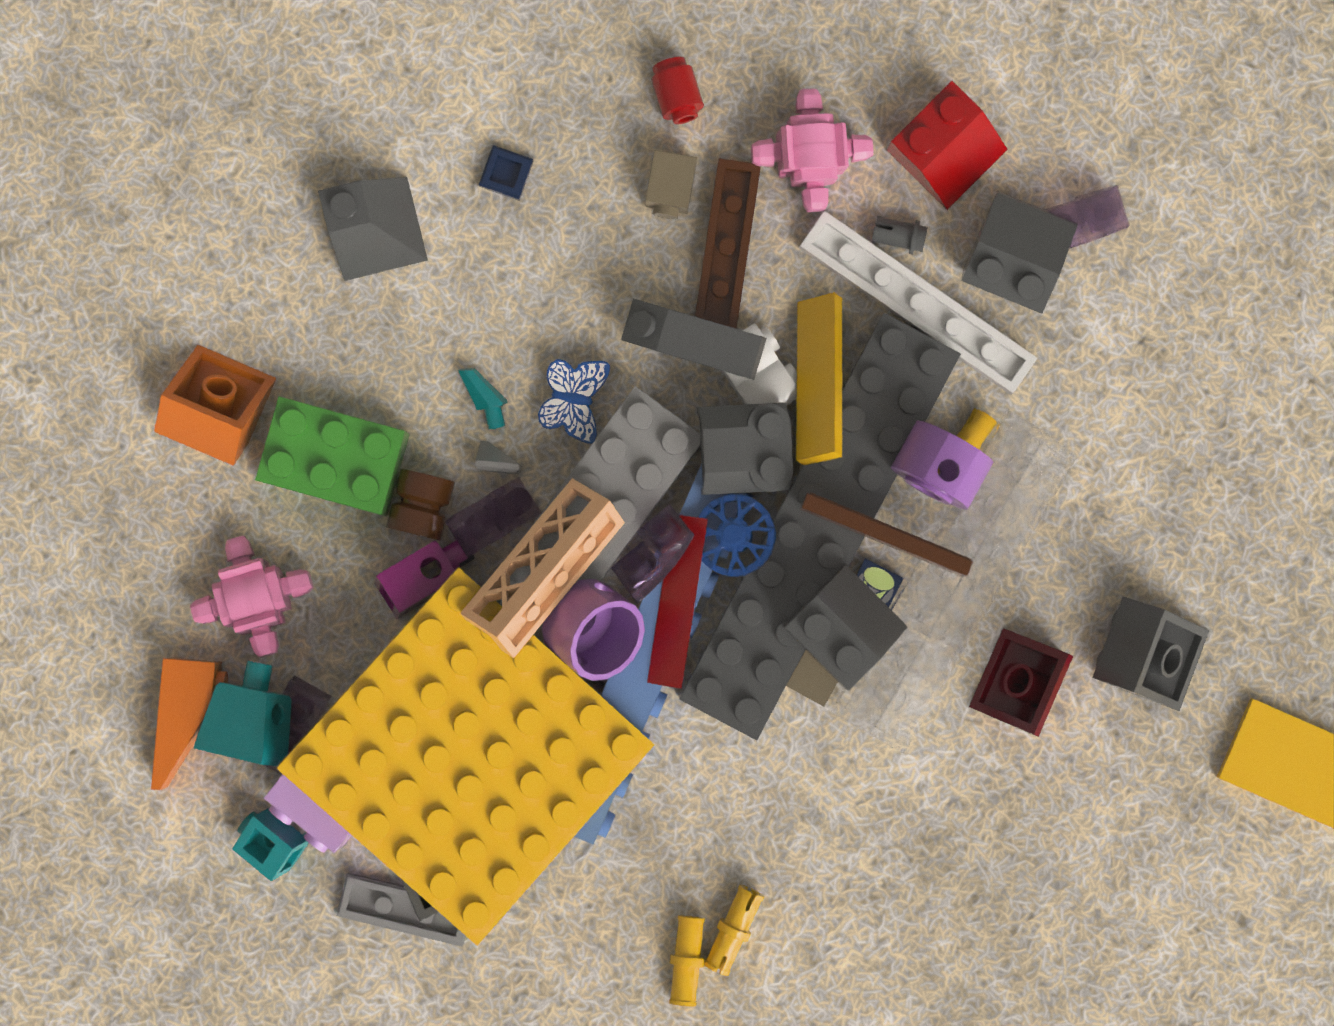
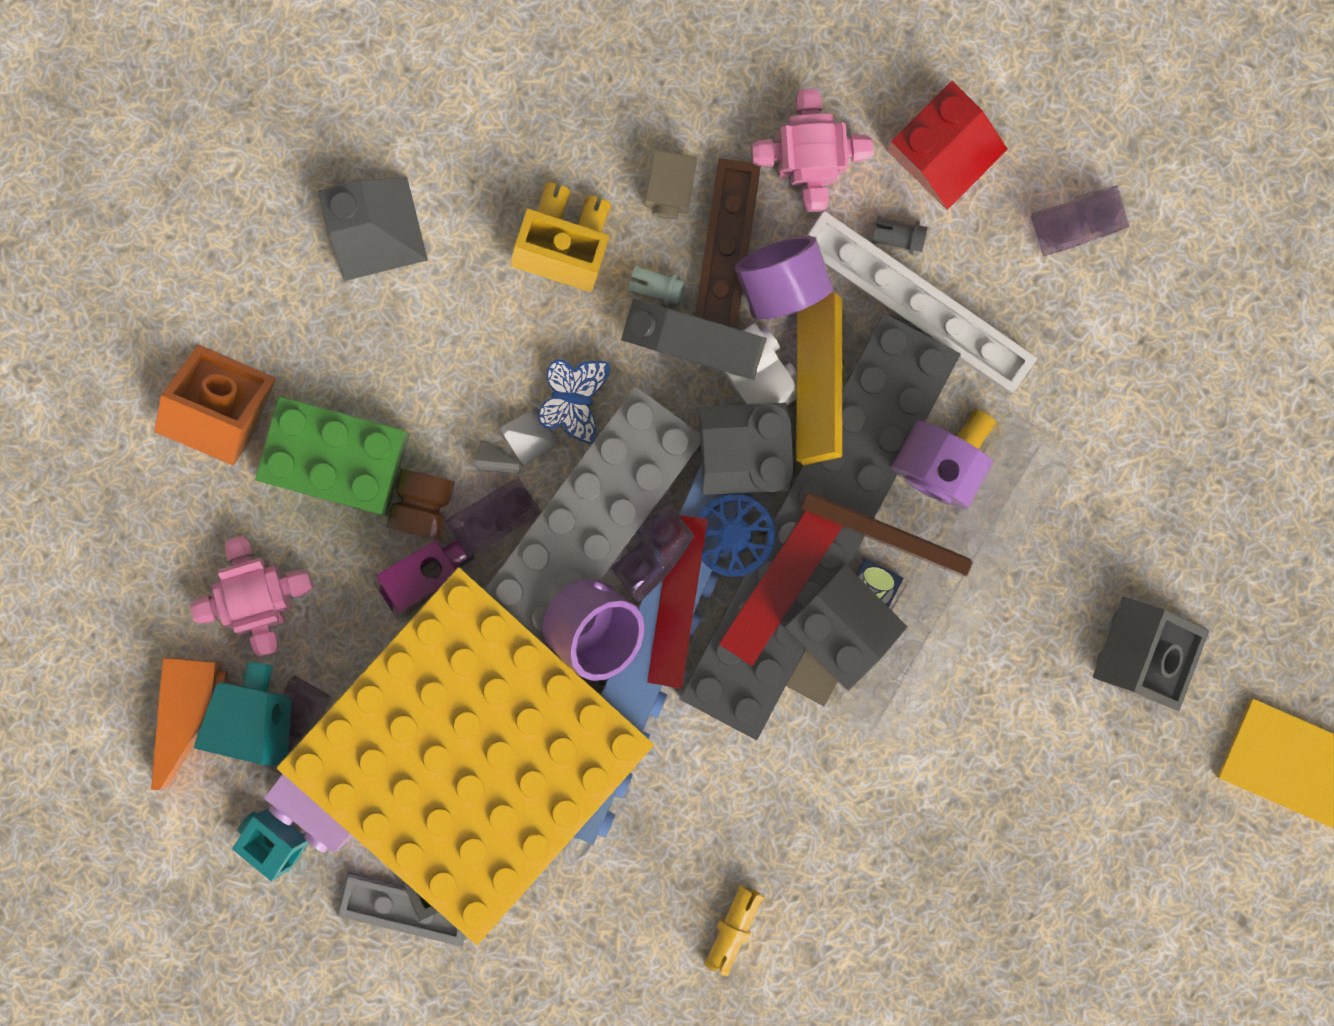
teal bar [458,368,508,429] -> none
light nougat fence [460,478,625,658] -> none
dark blue tile [479,145,534,201] -> none
red brick [651,56,704,125] -> none
yellow pin [669,915,705,1007] -> none
dark grey slope [961,191,1078,314] -> none
dark red slope [969,628,1073,737] -> none
none -> light grey slope [499,407,560,466]
none -> yellow brick [510,182,612,293]
none -> light aqua pin [628,265,685,307]
none -> red sticker [719,512,842,666]
none -> medium lavender piece [735,235,833,320]

